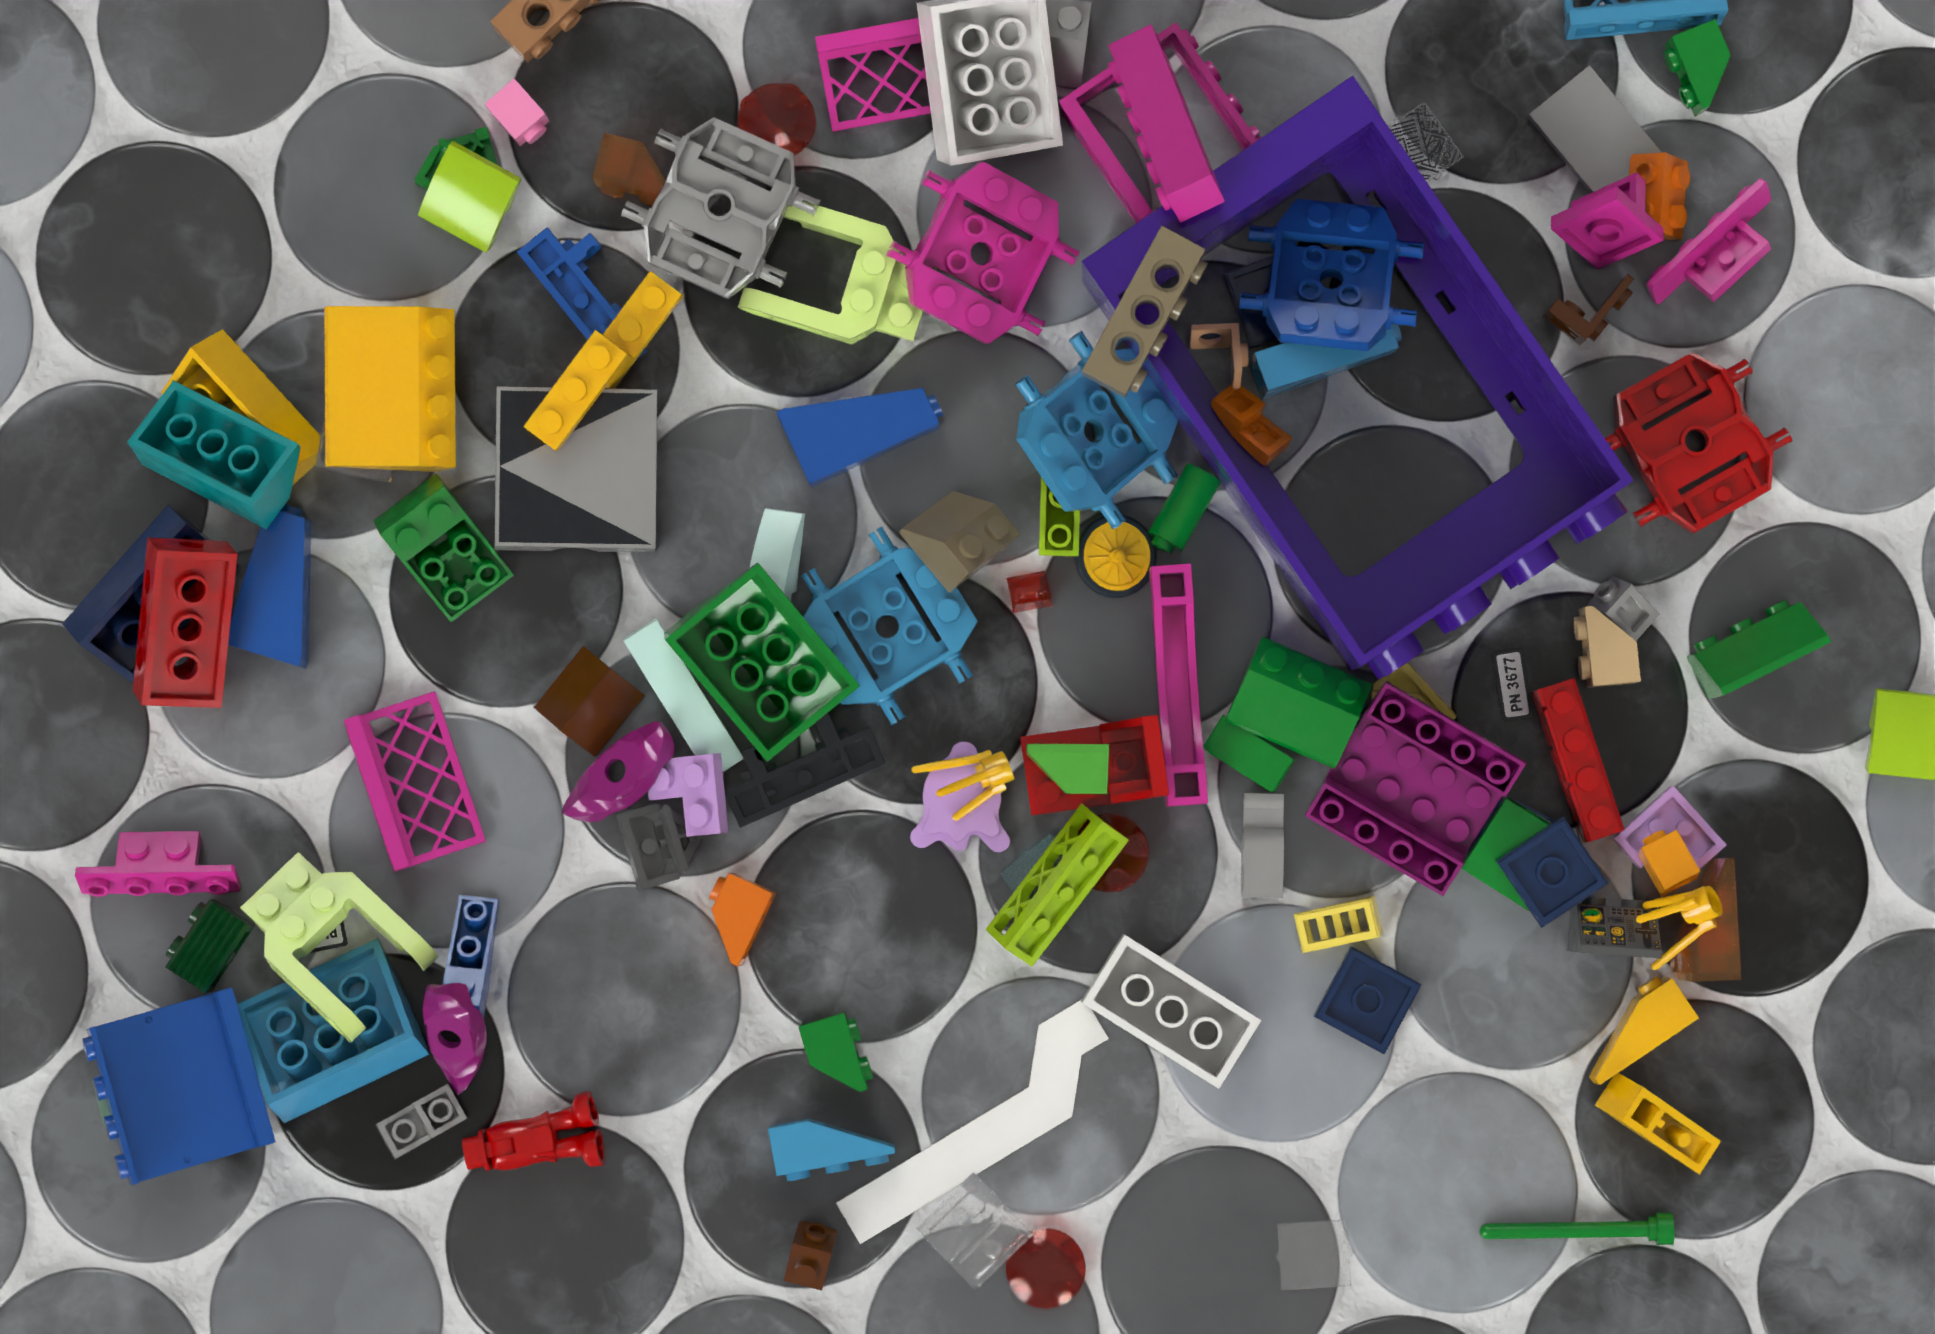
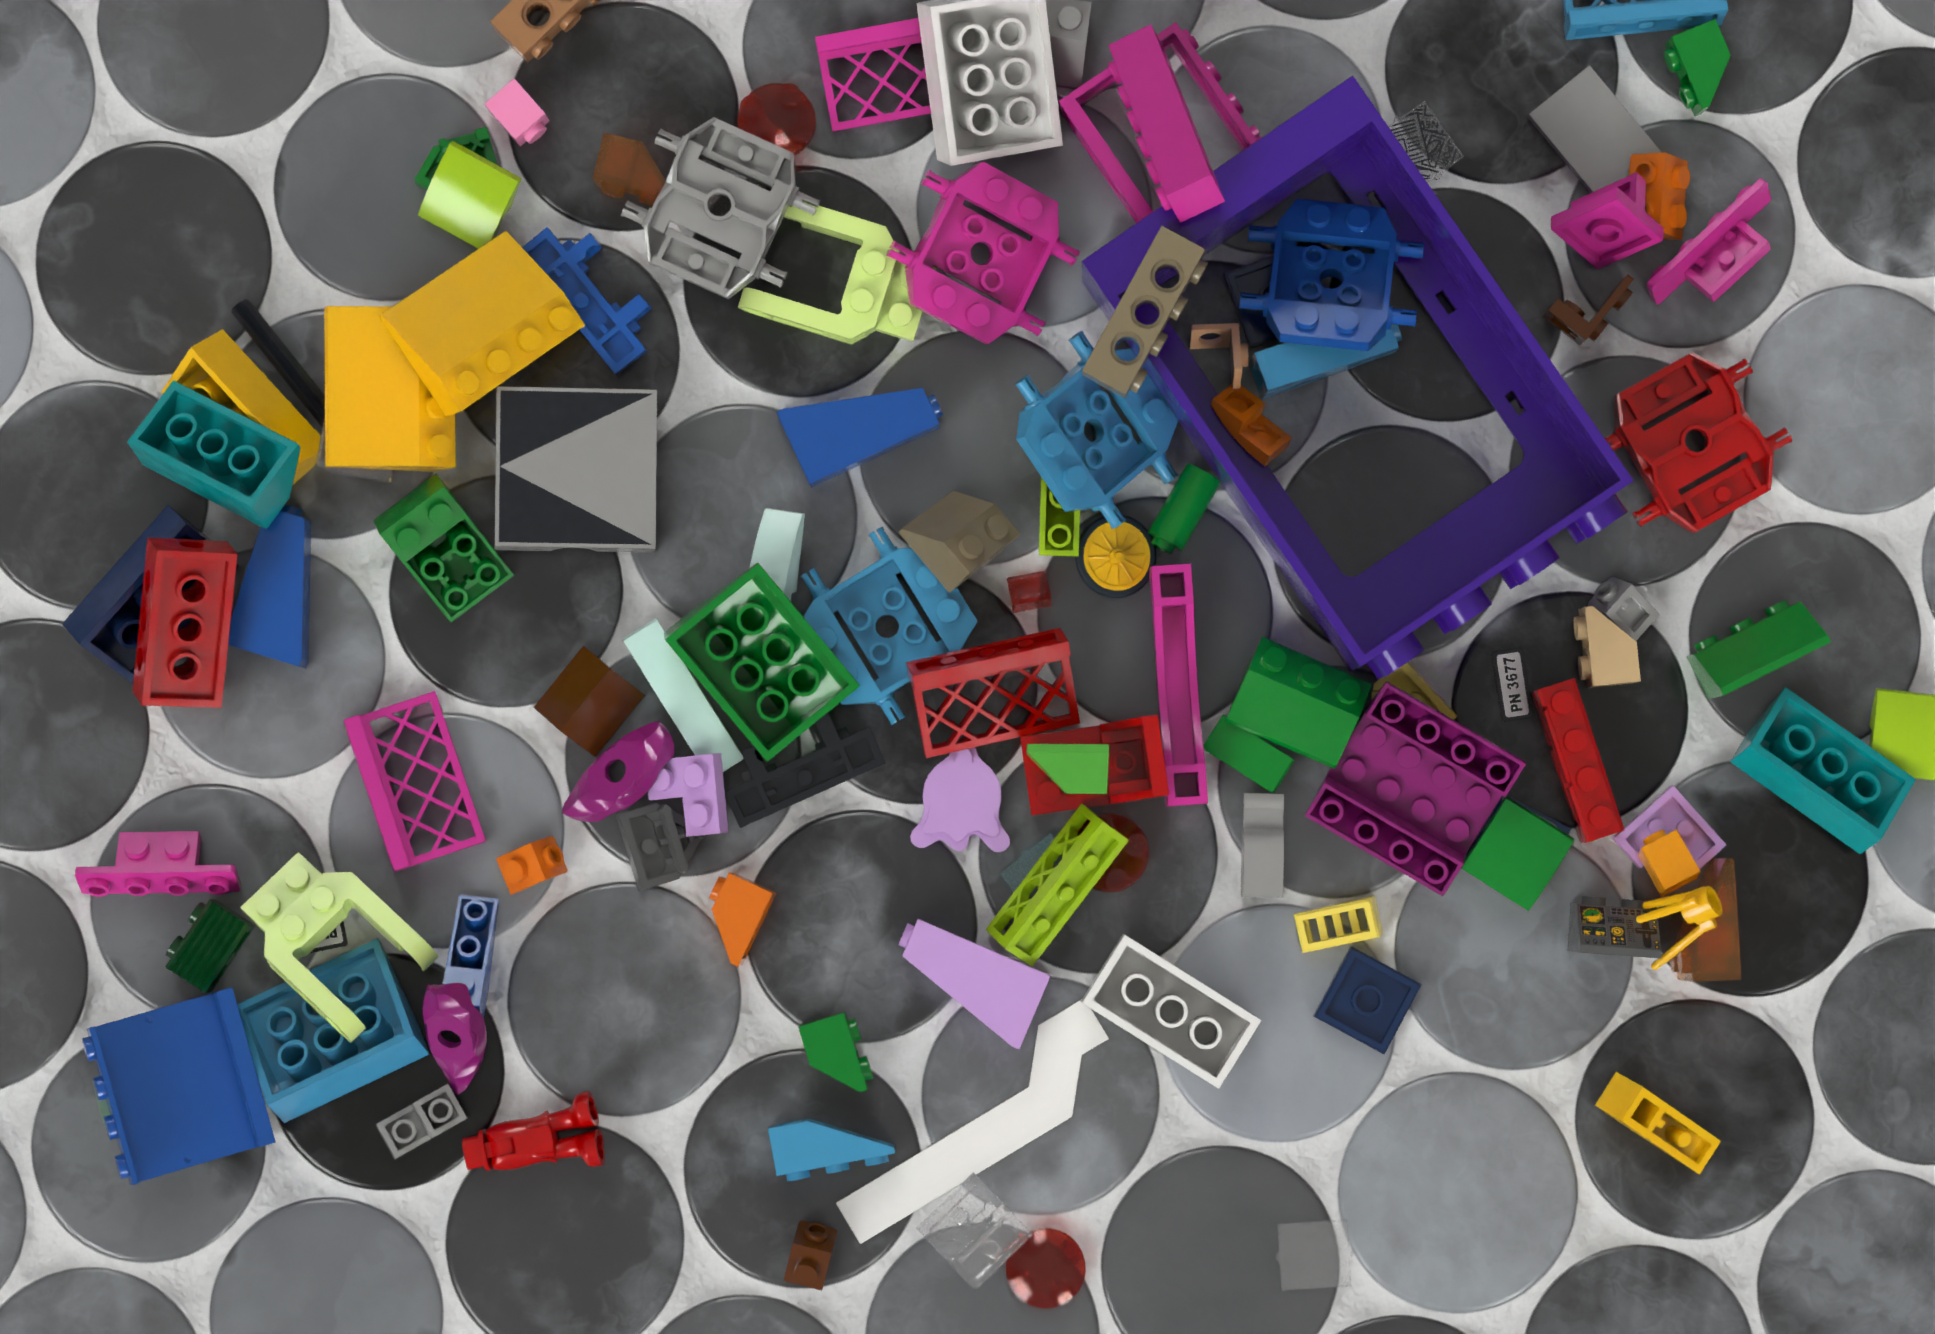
yellow bracket [523,271,684,452] -> none
yellow plant [911,749,1014,821] -> none
green piece [1479,1212,1675,1245] -> none
dark blue tile [1495,816,1609,928] -> none
yellow slope [1589,975,1699,1085] -> none
none -> black axle [231,299,325,430]
none -> yellow slope [379,231,585,417]
none -> orange bracket [496,836,567,895]
none -> lavender slope [898,919,1051,1049]
none -> red fence [906,628,1080,758]
none -> teal slope [1730,687,1916,854]

